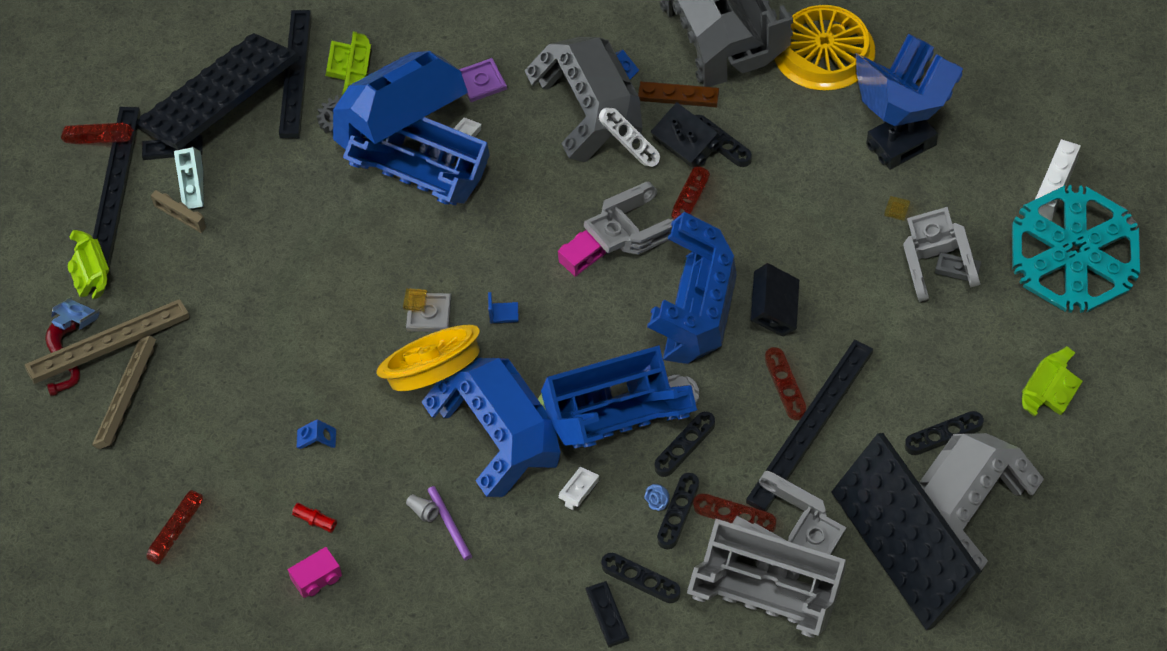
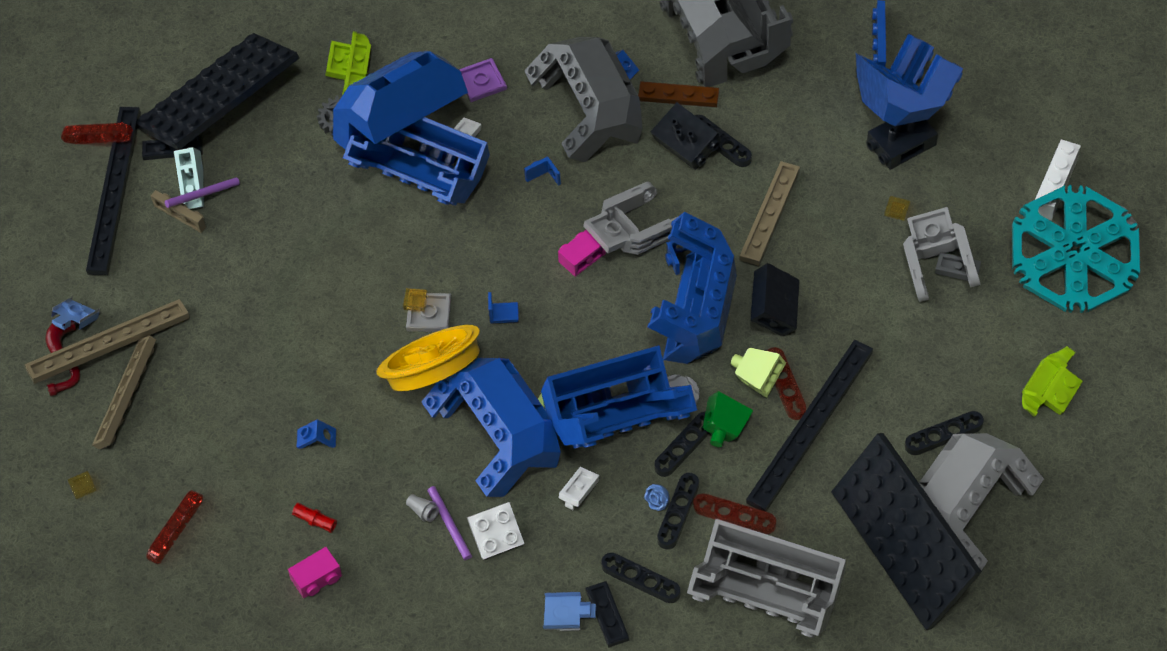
lime plate [68,230,109,299] -> none
black plate [279,10,312,138] -> none
white beam [599,108,660,167] -> none
clear red beam [671,167,710,220] -> none
light grey plate [732,471,846,555] -> none
yellow piece [774,5,875,90] -> none
none -> clear yellow tile [68,471,96,499]
none -> medium lavender bar [165,177,240,208]
none -> white plate [467,502,524,559]
none -> blue bracket [524,157,561,186]
none -> medium blue piece [543,592,596,631]
none -> blue bracket [665,241,688,275]
none -> green torso [703,391,753,447]
none -> yellowish green torso [731,348,786,398]
none -> dark tan plate [740,161,800,266]
none -> blue plate [872,0,886,67]

